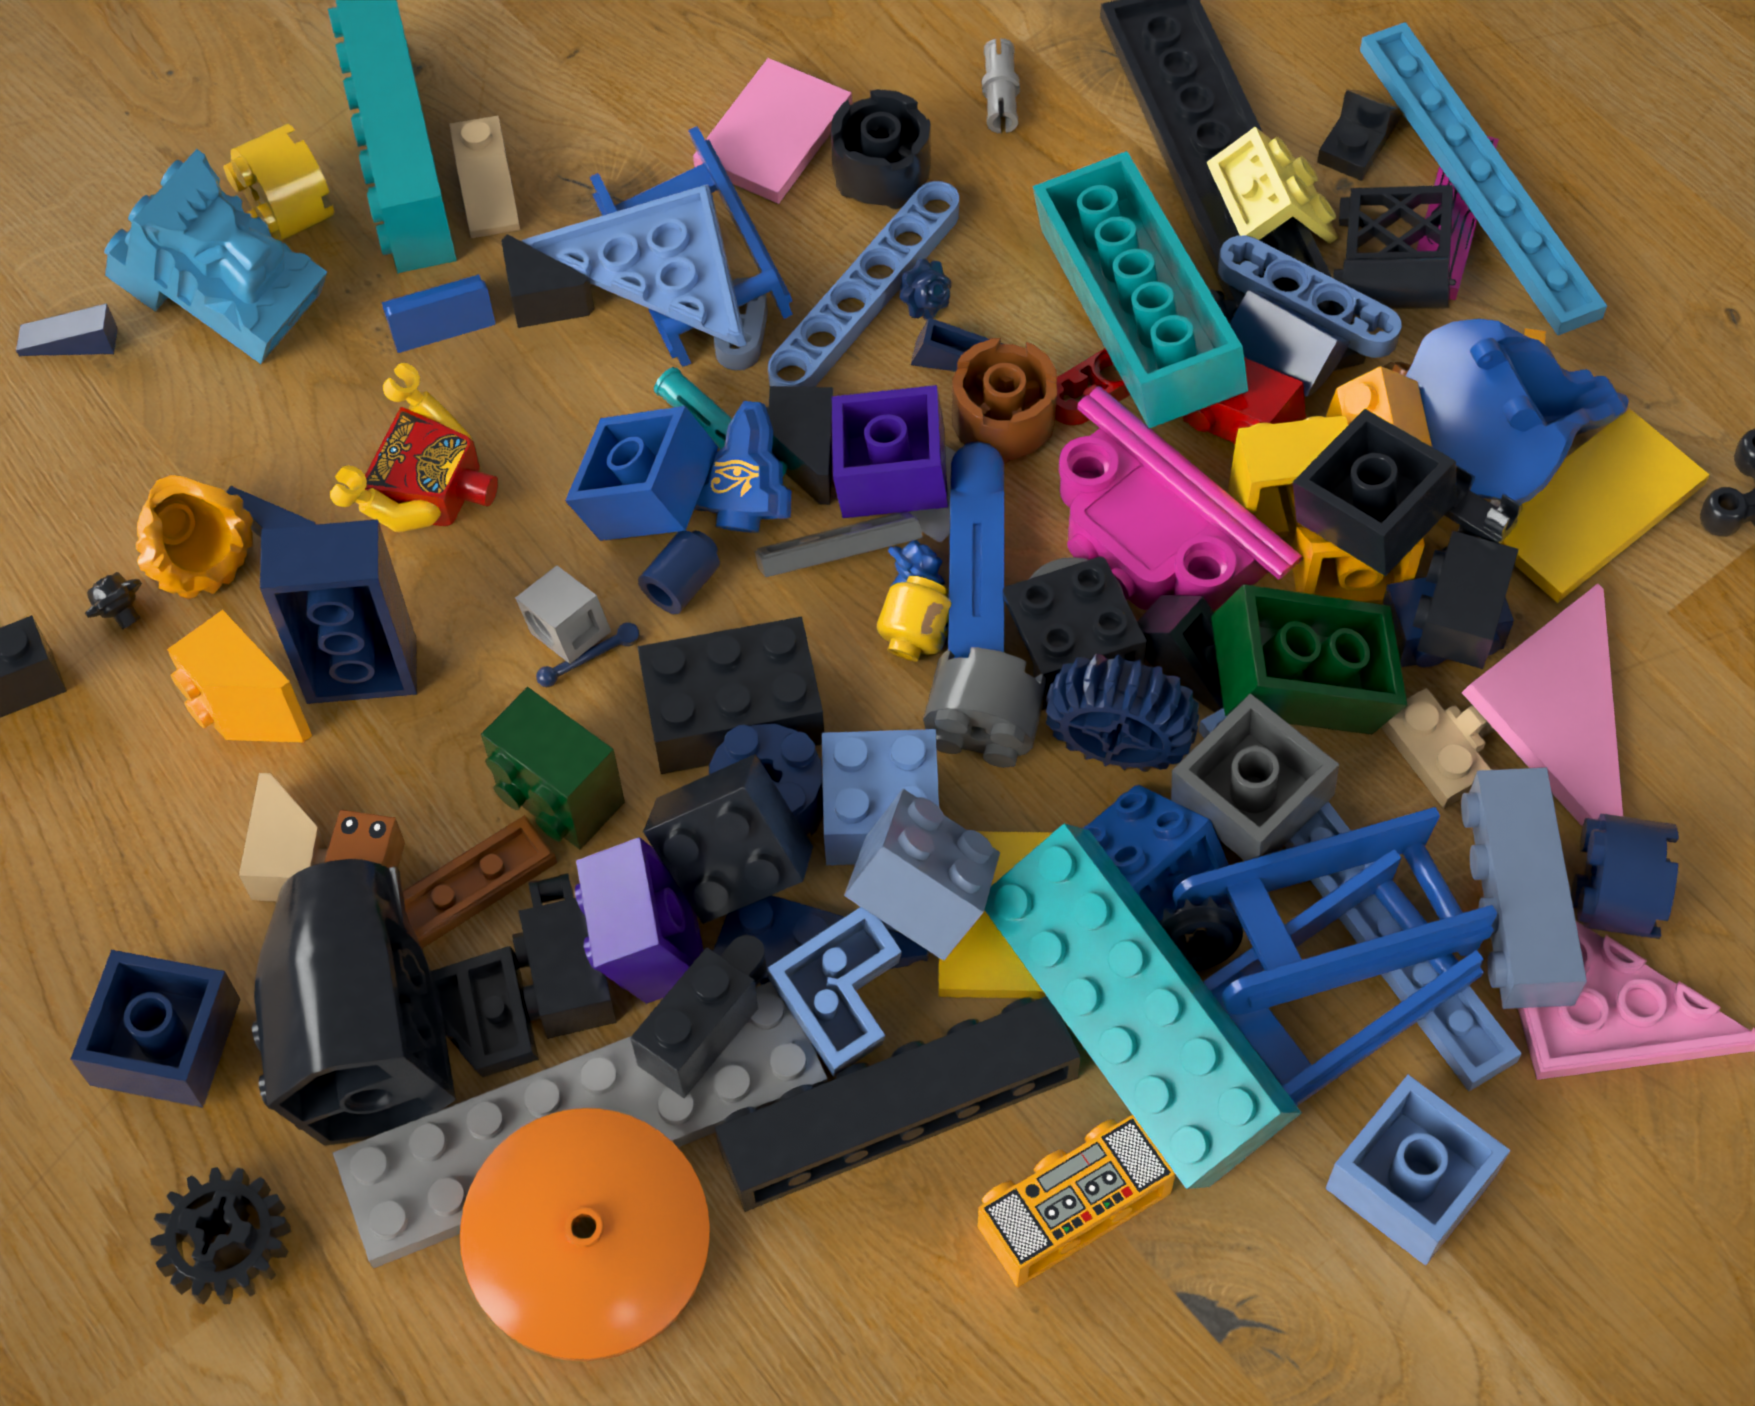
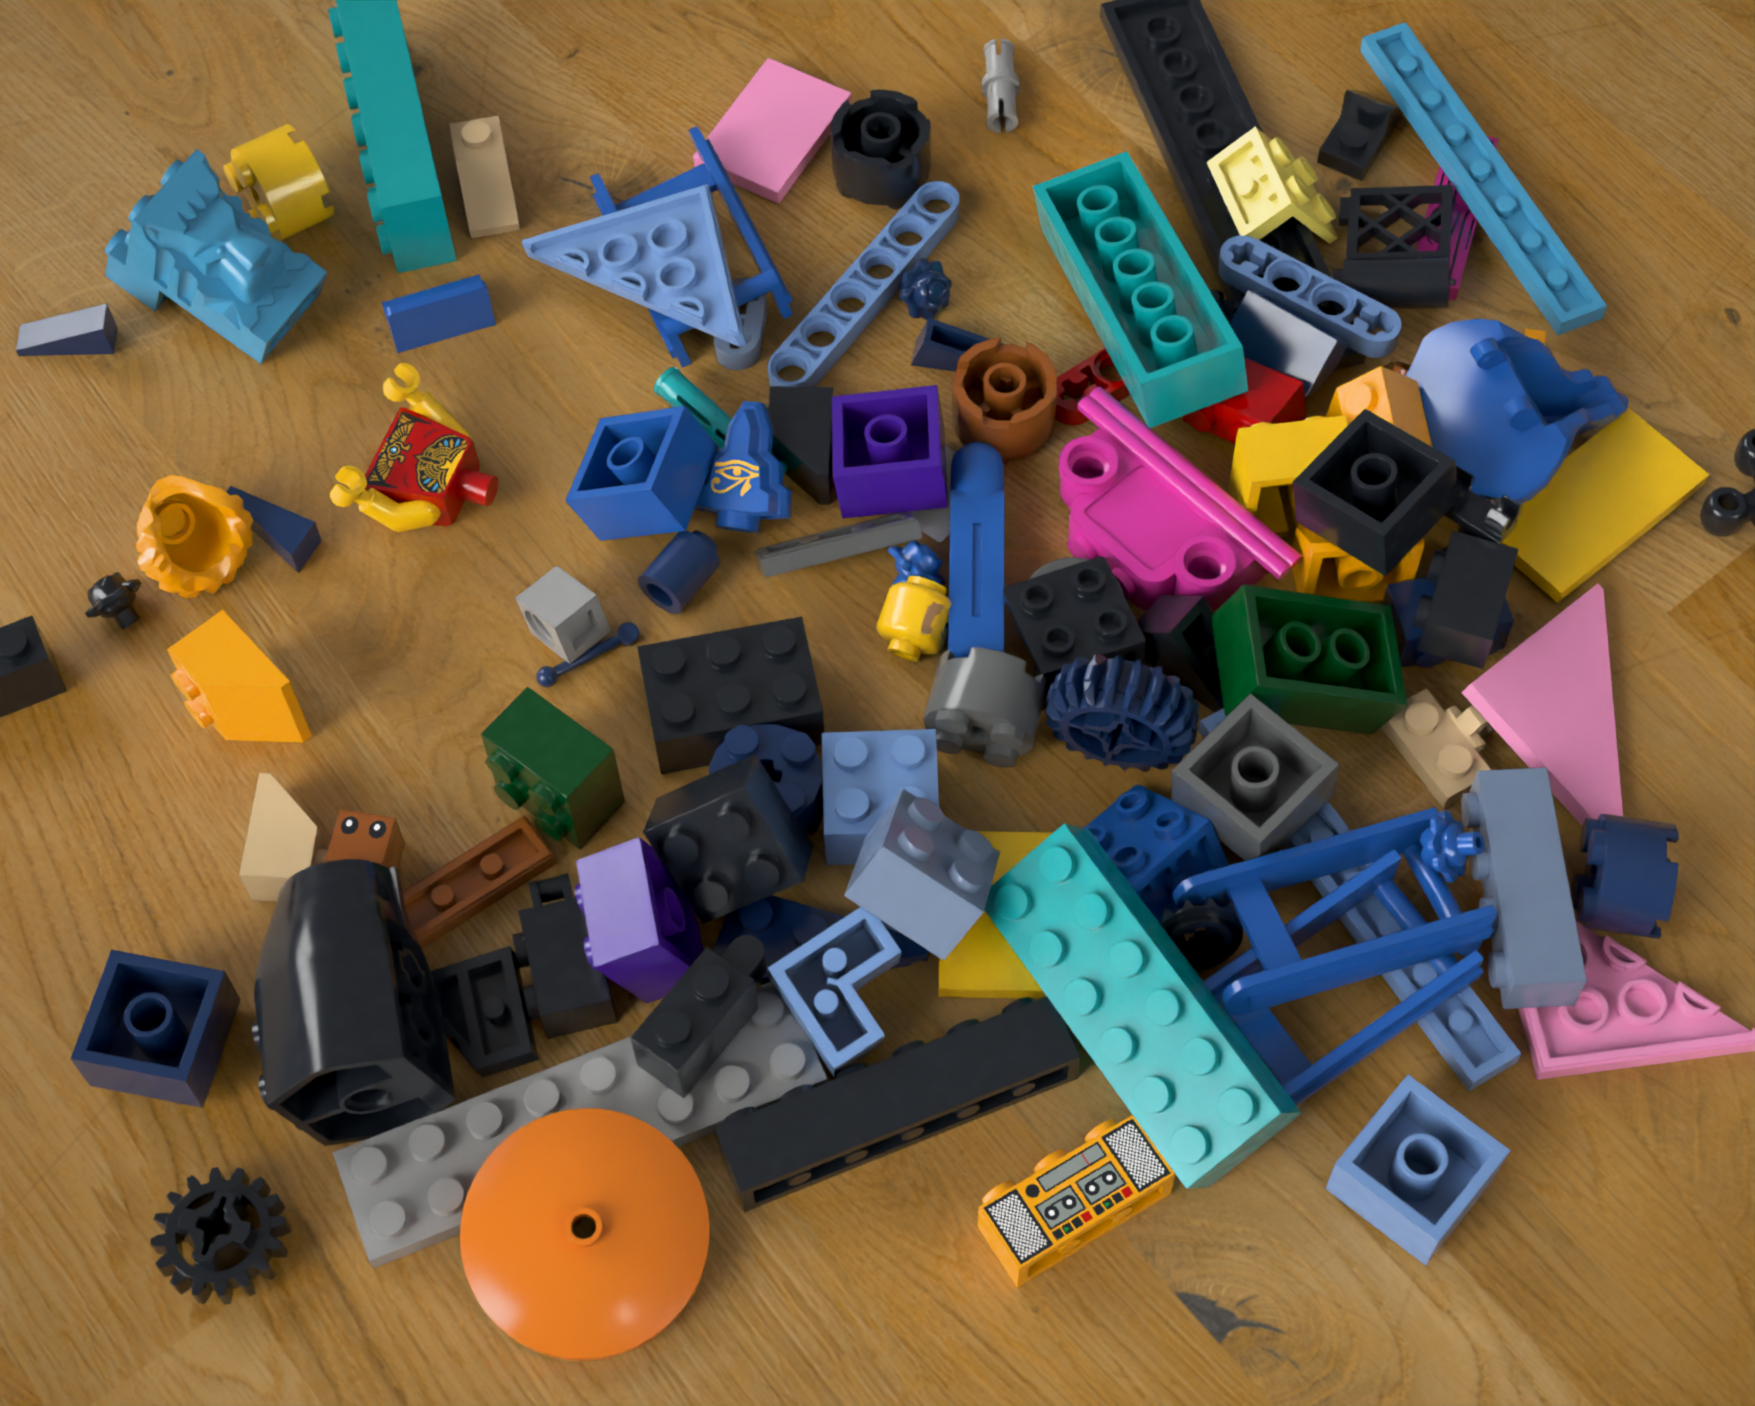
dark blue brick [260,519,417,704] -> none
black slope [501,234,595,328] -> none
none -> blue plant [1420,810,1484,883]

